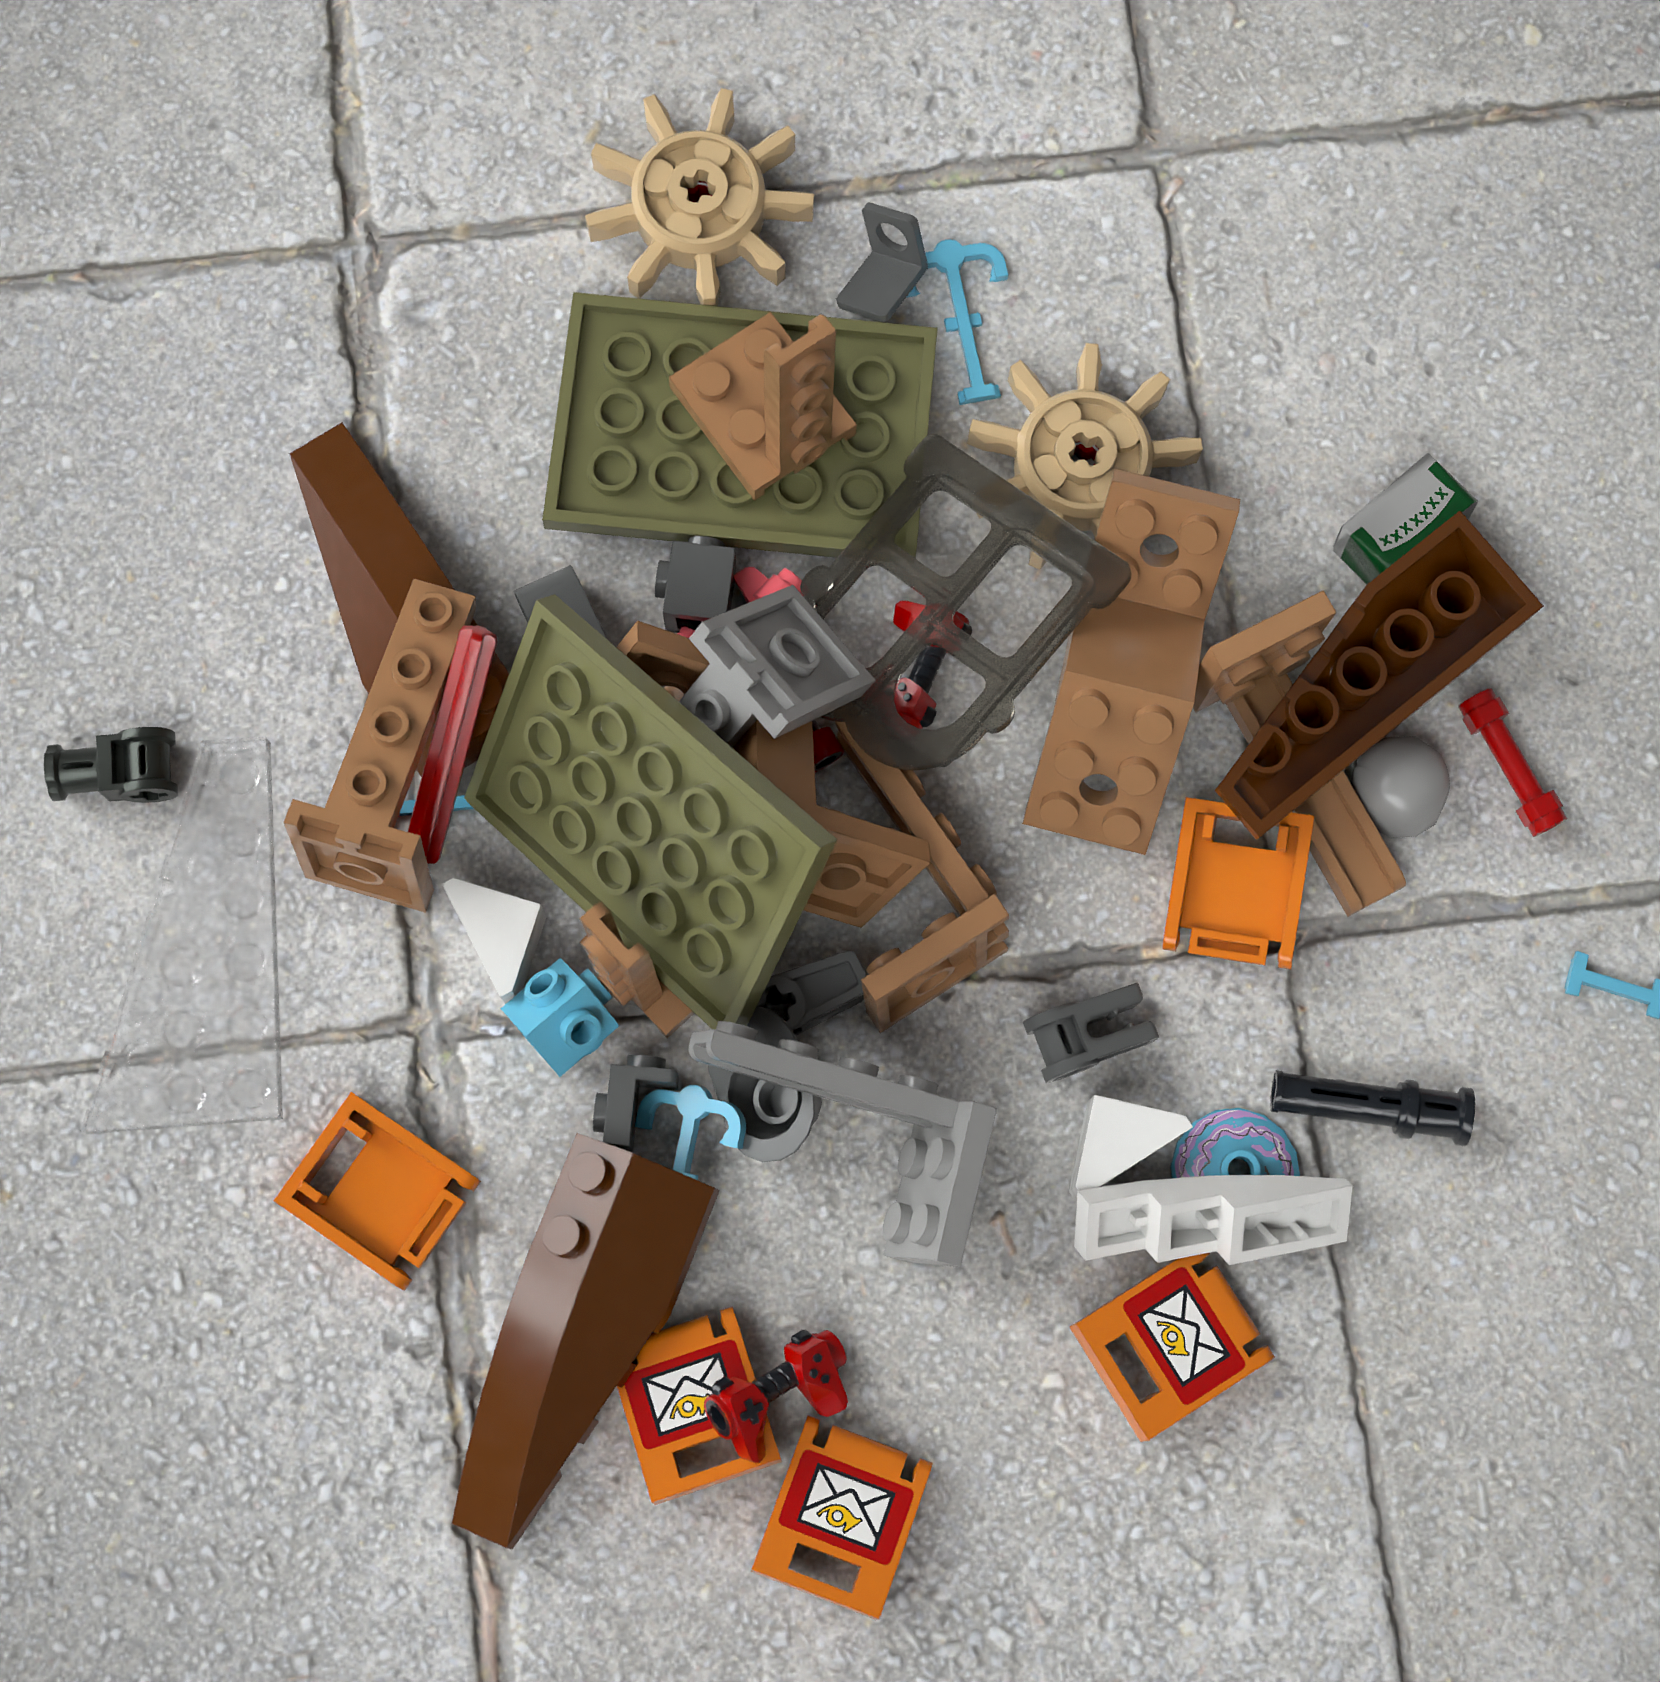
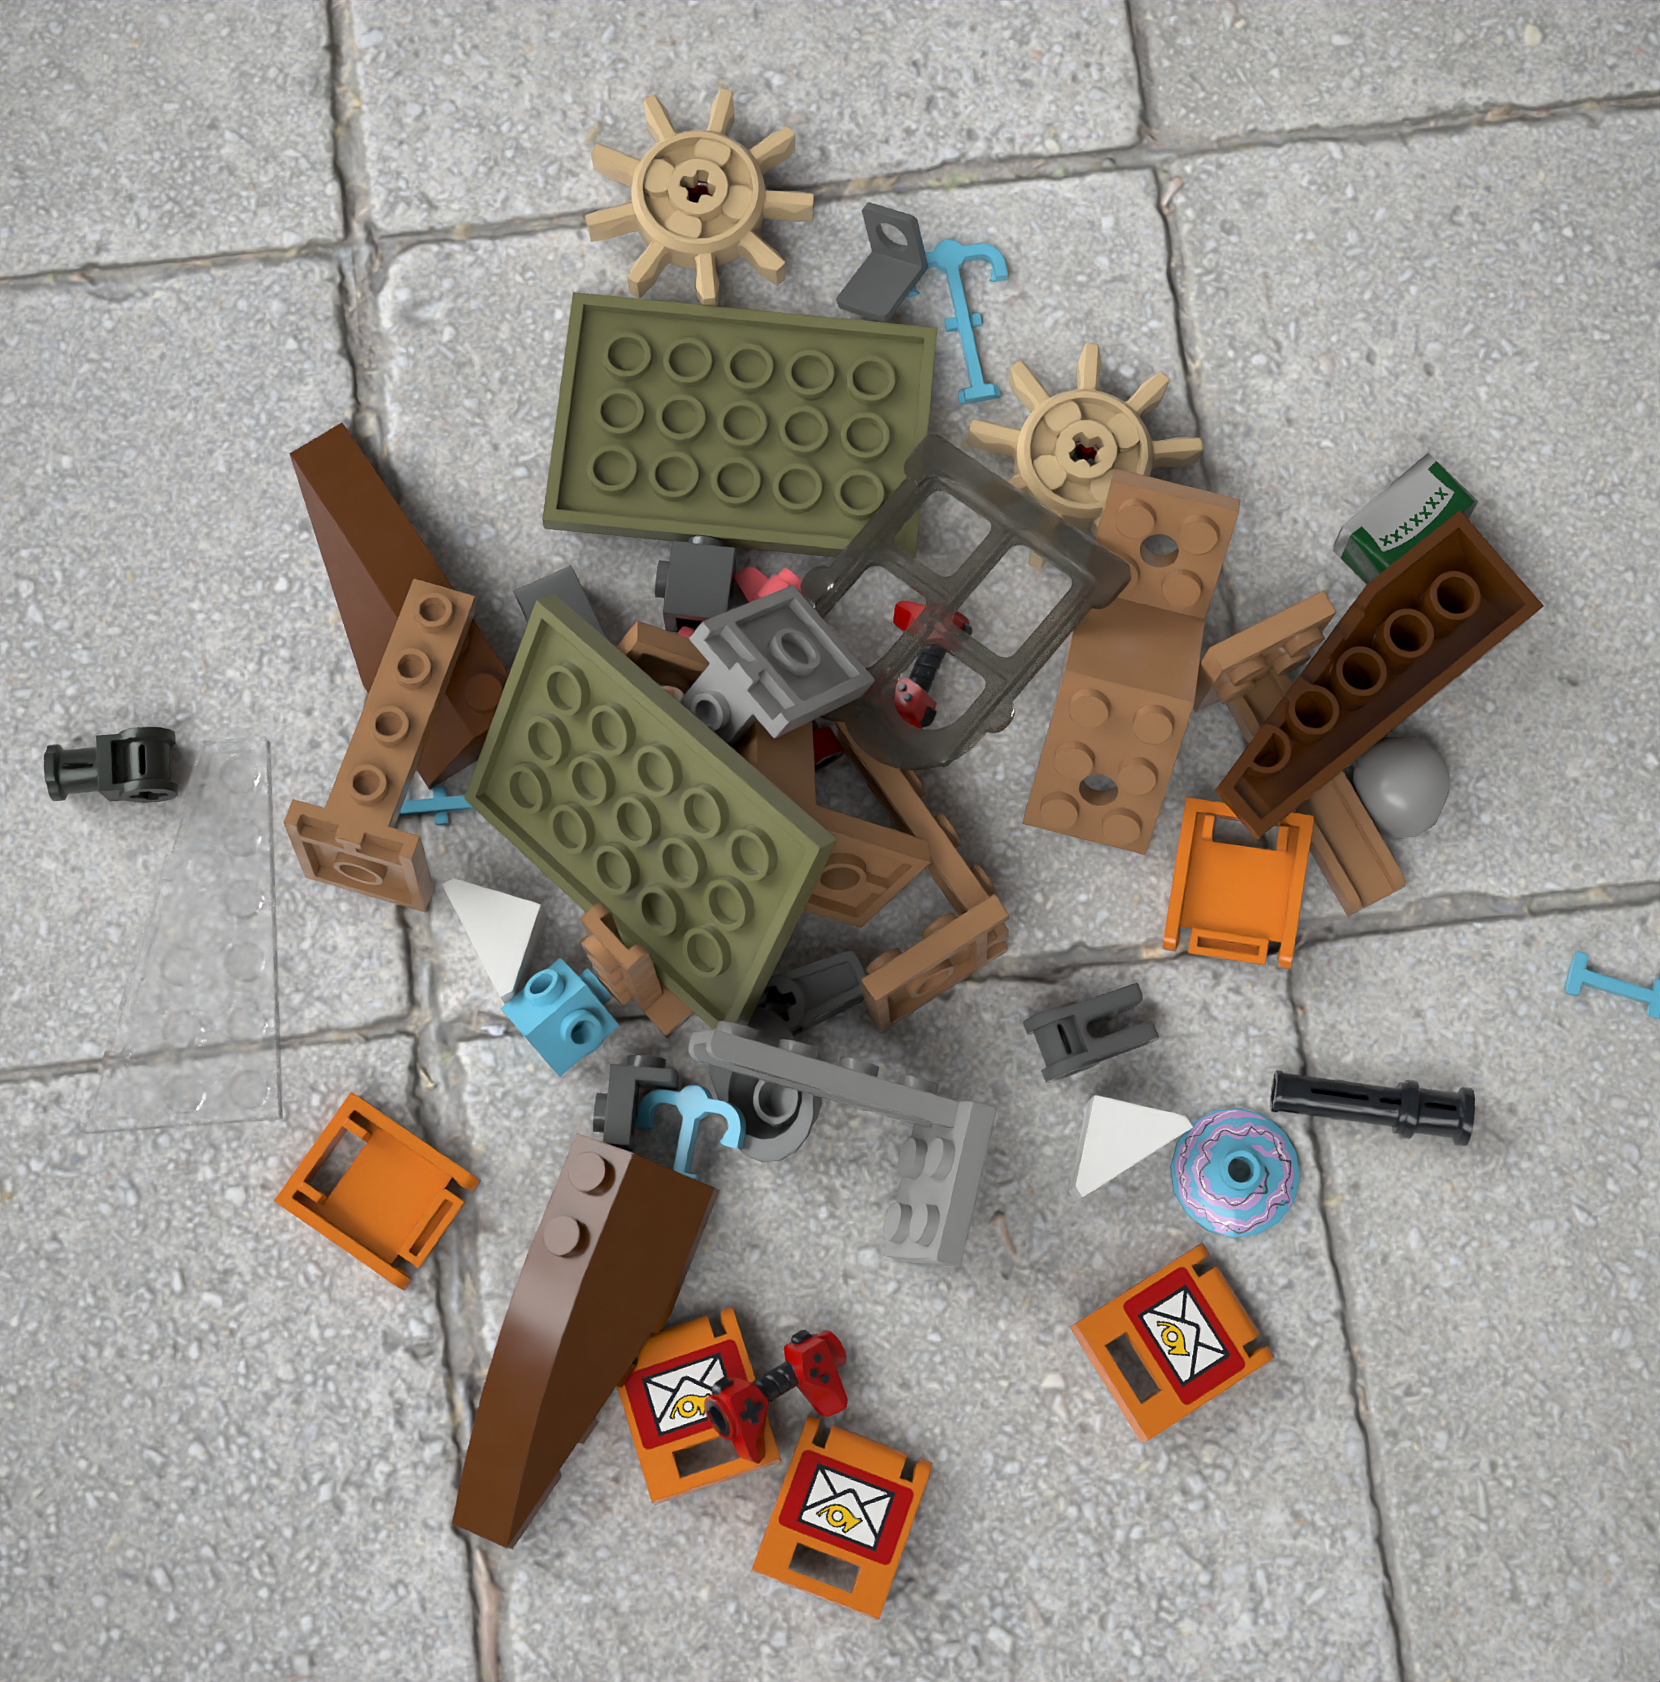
red axle [408,625,498,864] -> none
medium nougat bracket [669,312,857,501] -> none
white slope [1074,1175,1353,1265] -> none
red bar [1458,688,1568,837] -> none

